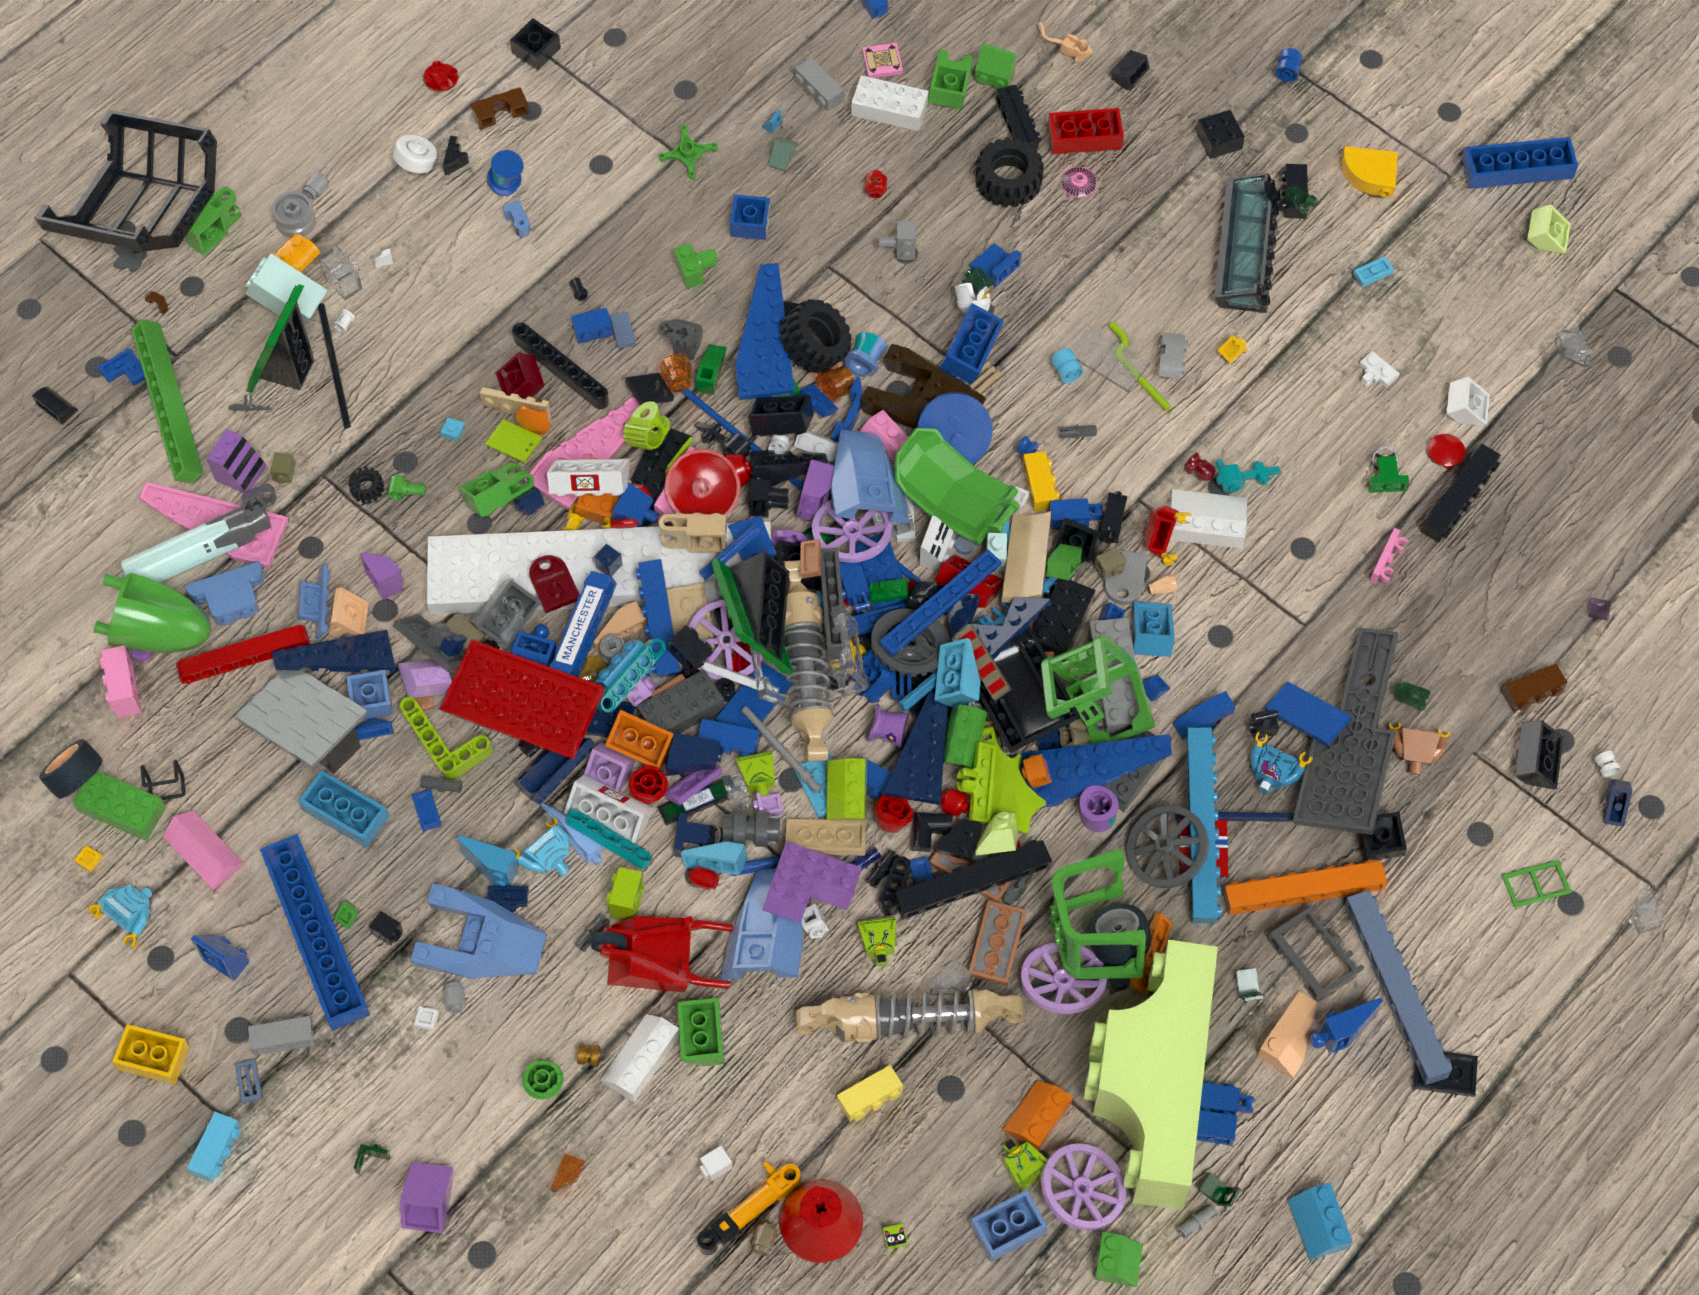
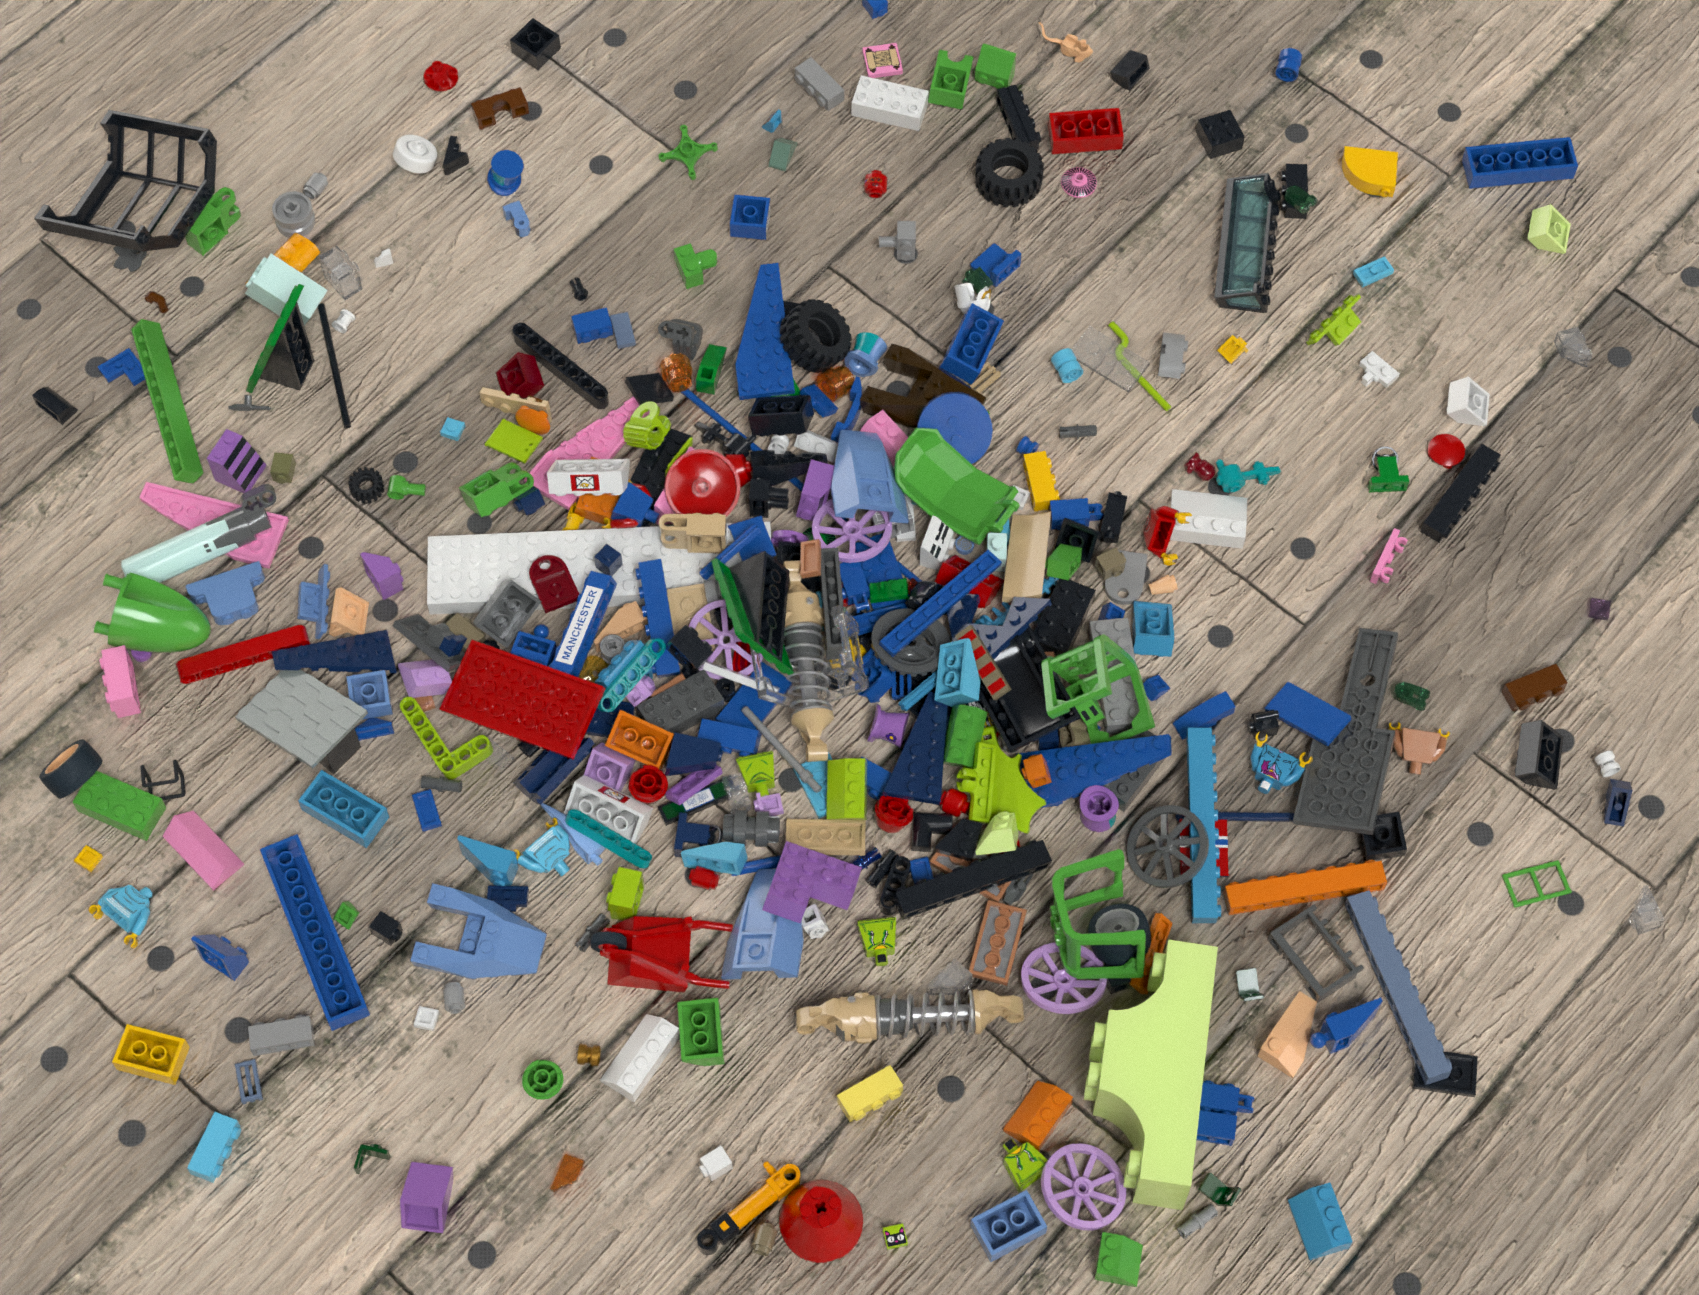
none -> lime bracket [1306,294,1361,346]

